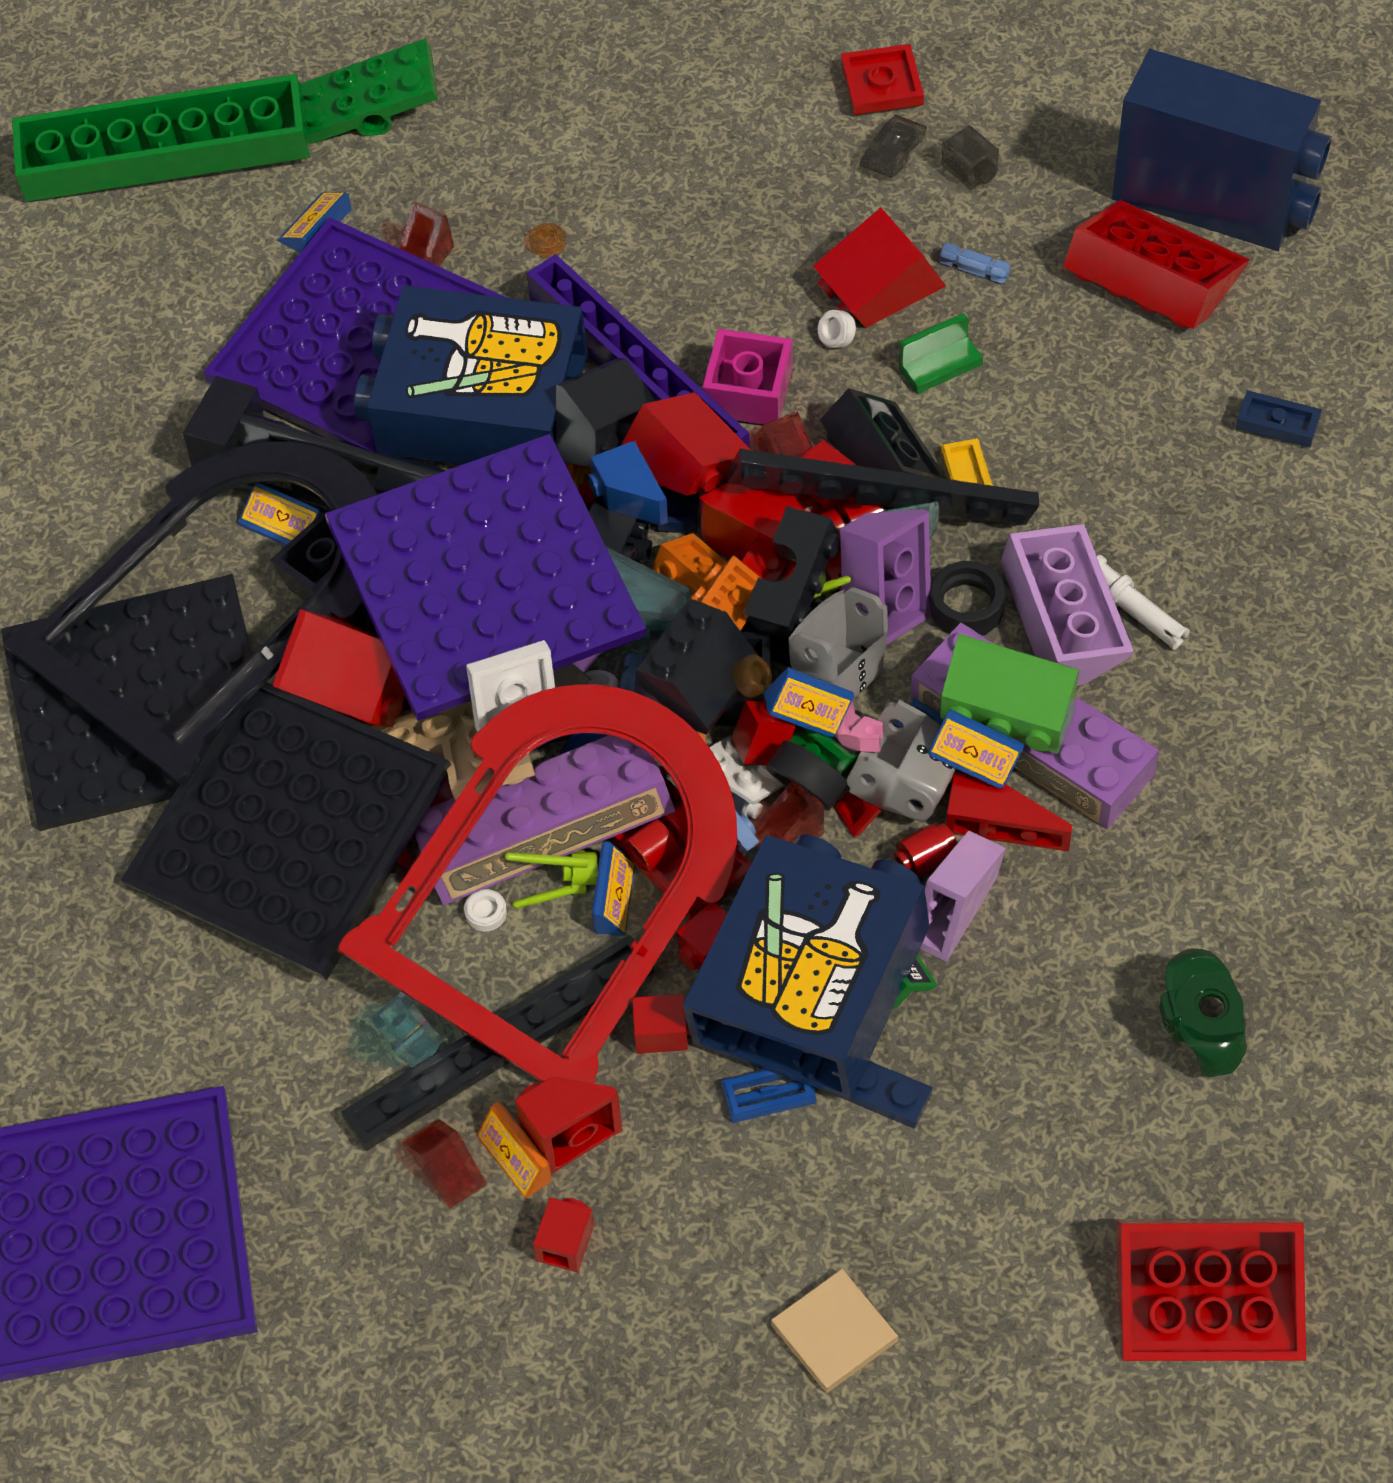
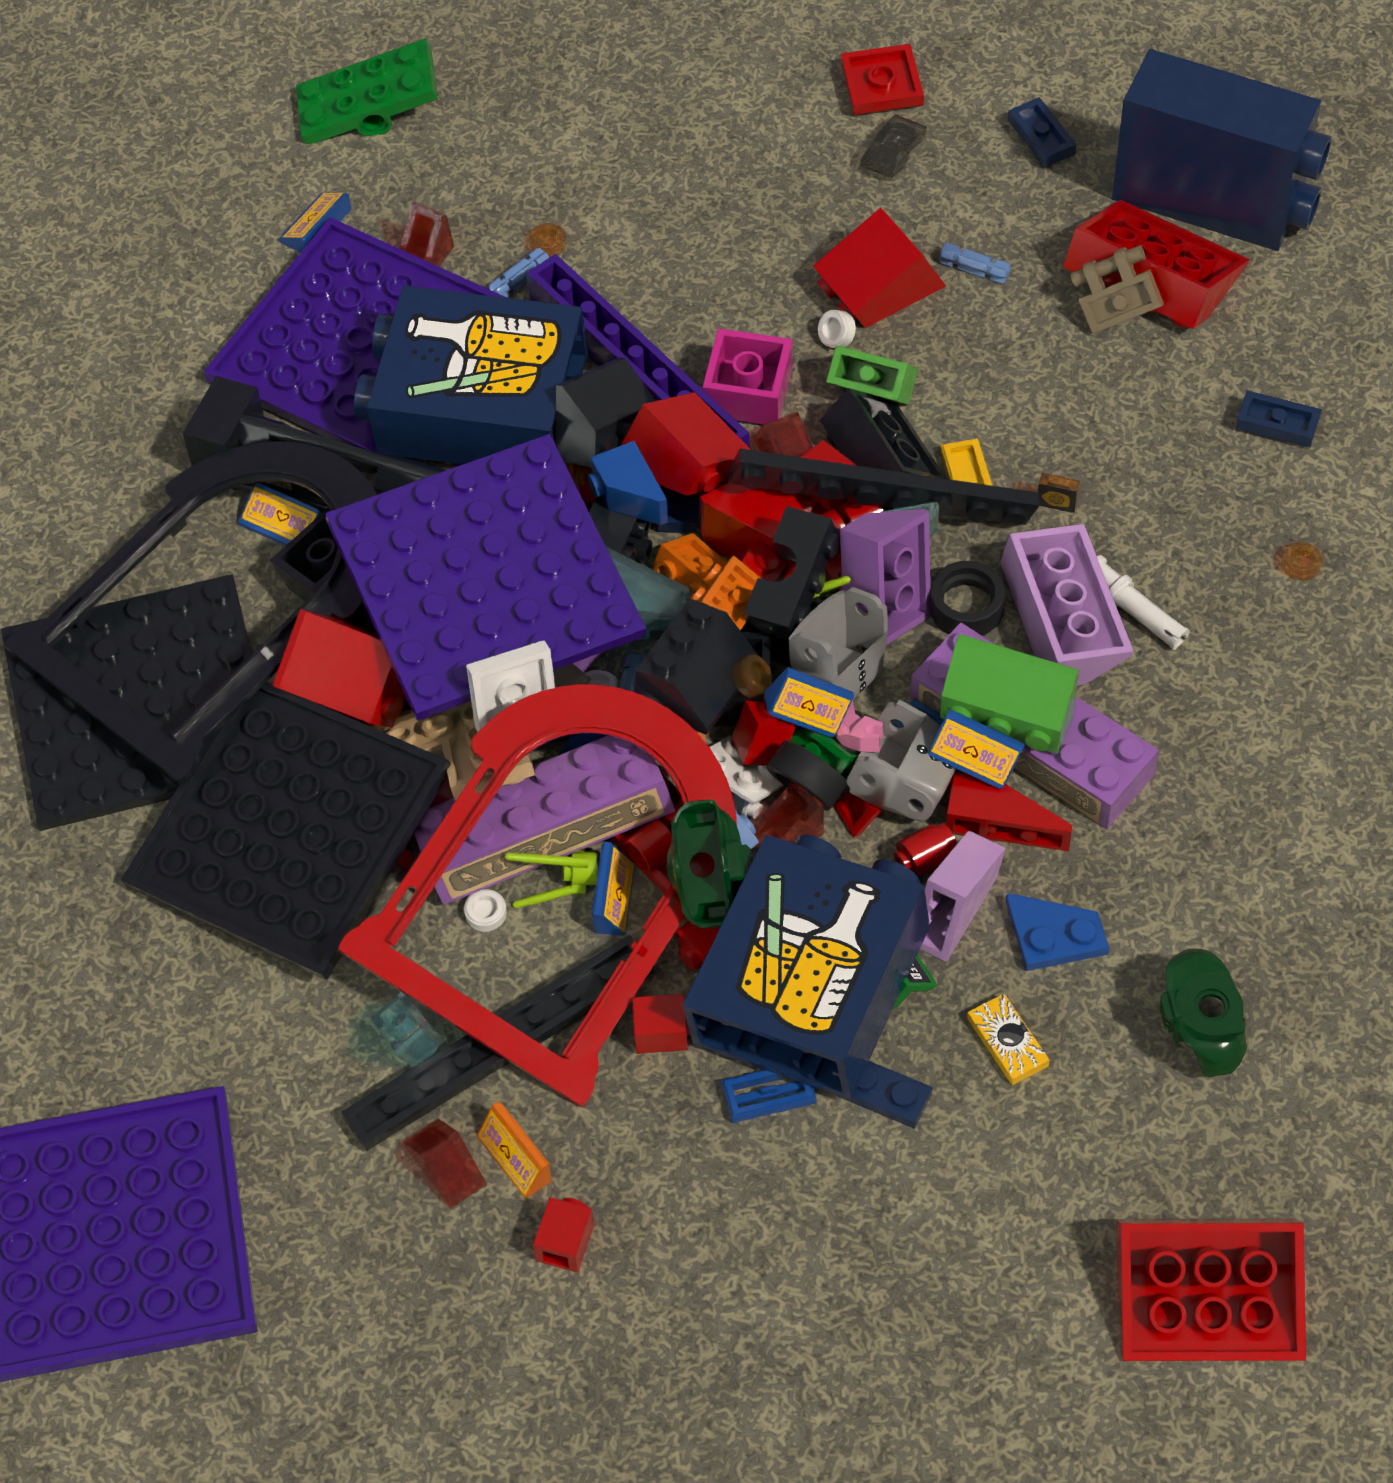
green brick [12,74,311,202] -> none
red slope [515,1077,622,1174] -> none
tan tile [771,1269,898,1394] -> none
panel [899,313,983,394] -> none
clear smoke brick [941,125,999,190] -> none
none -> medium blue axle [487,248,549,297]
none -> dark green piece [667,799,752,928]
none -> bright green brick [826,345,919,405]
none -> tile [967,994,1050,1085]
none -> blue wing [1006,894,1109,971]
none -> dark blue plate [1008,97,1076,167]
none -> tile [1038,473,1080,513]
none -> dark tan plate [1071,245,1164,334]
none -> clear orange tile [1281,542,1322,581]

